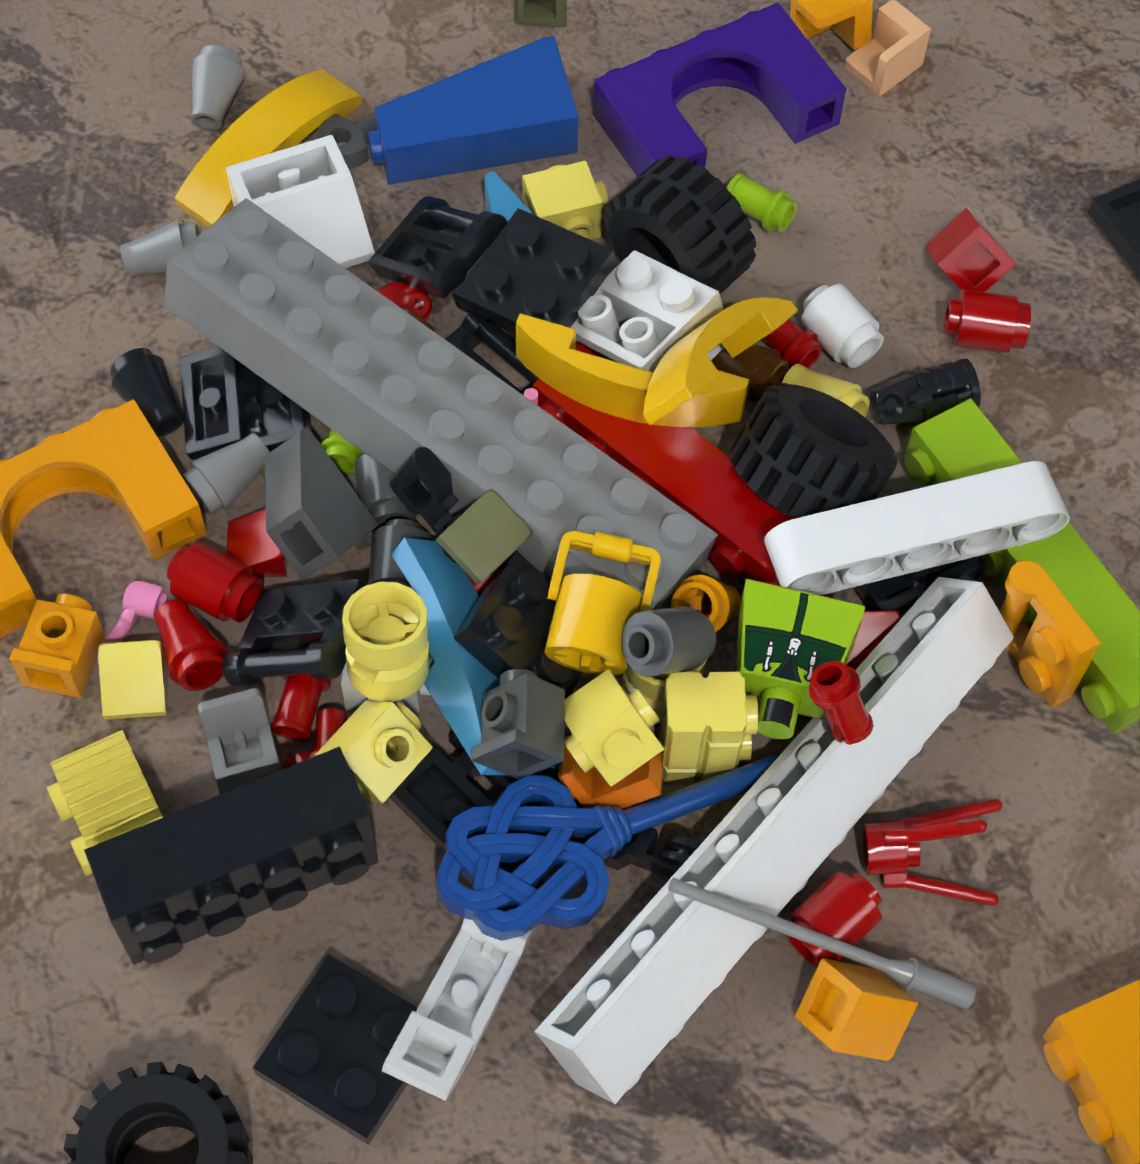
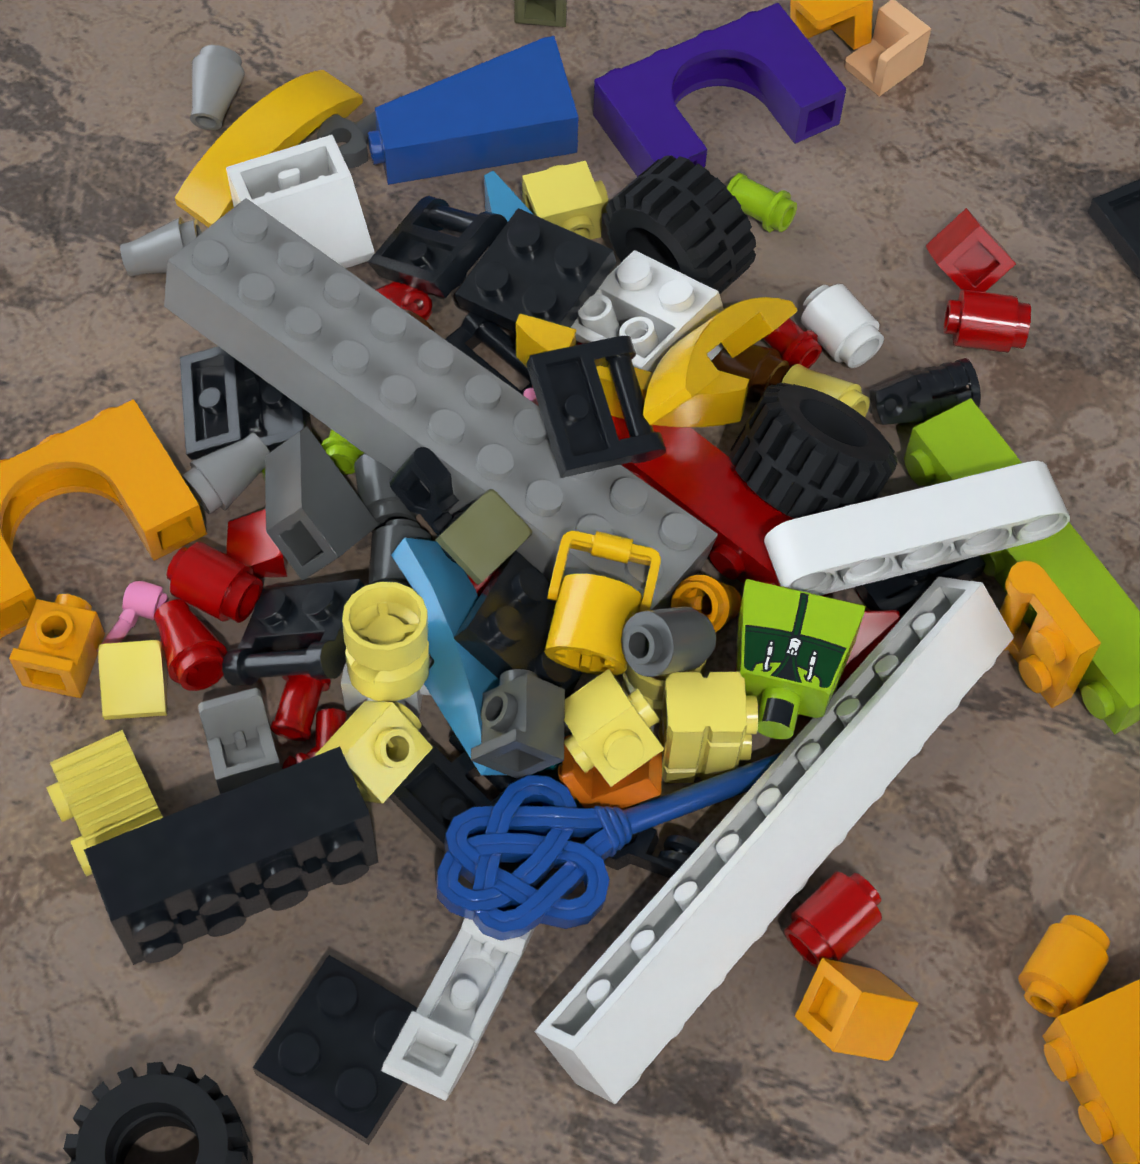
black cone [110,348,184,436] -> none
light grey piece [668,878,976,1009] -> none
red pin [808,661,874,745] -> none
red plant [863,799,1003,906] -> none
none -> black plate [526,336,666,478]
none -> light orange brick [1018,915,1110,1018]

